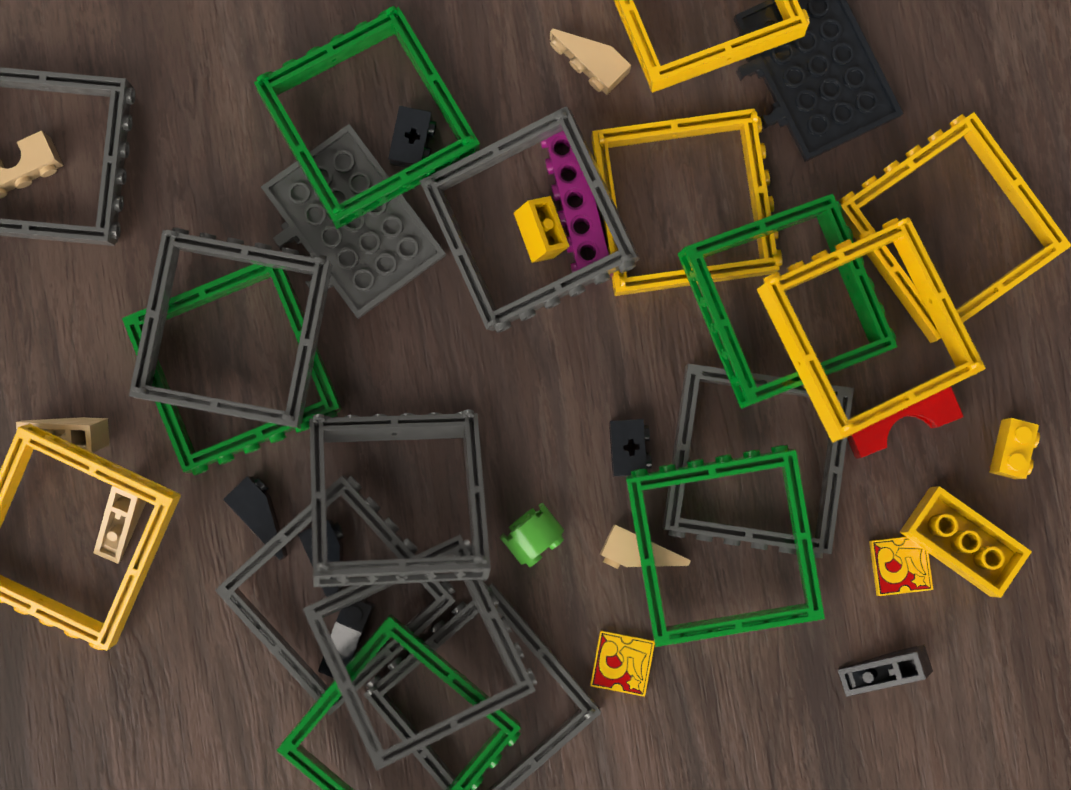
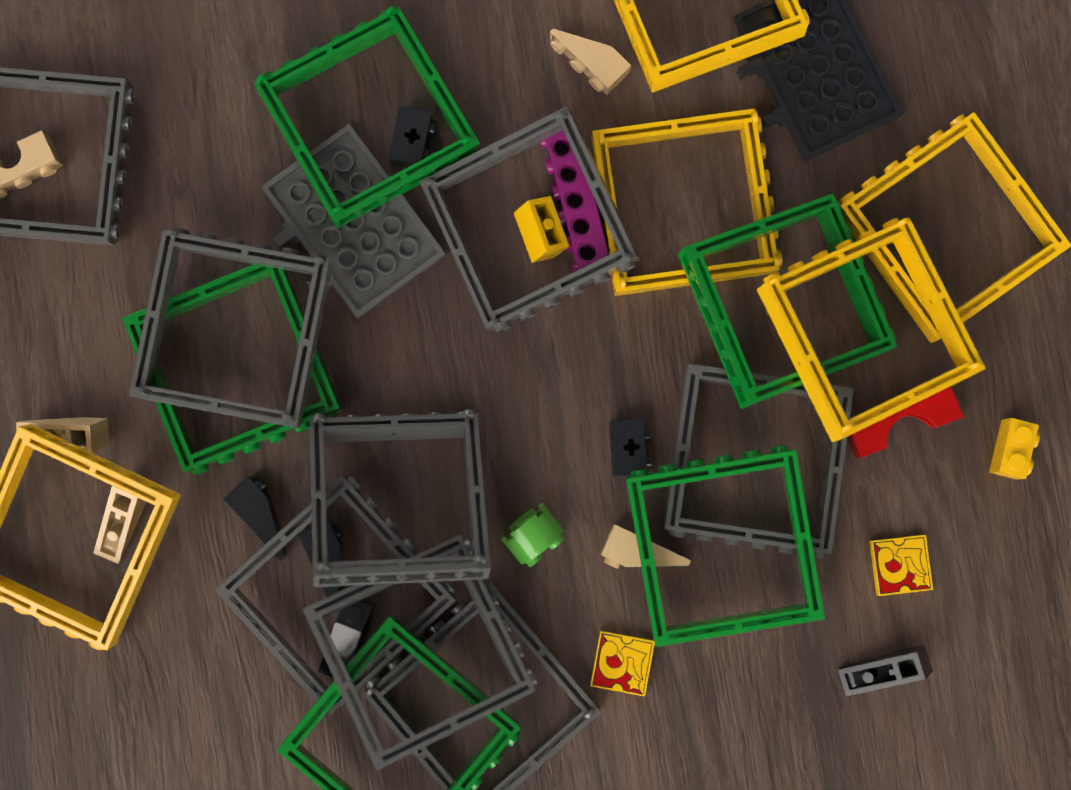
yellow brick [900,486,1032,598] -> none

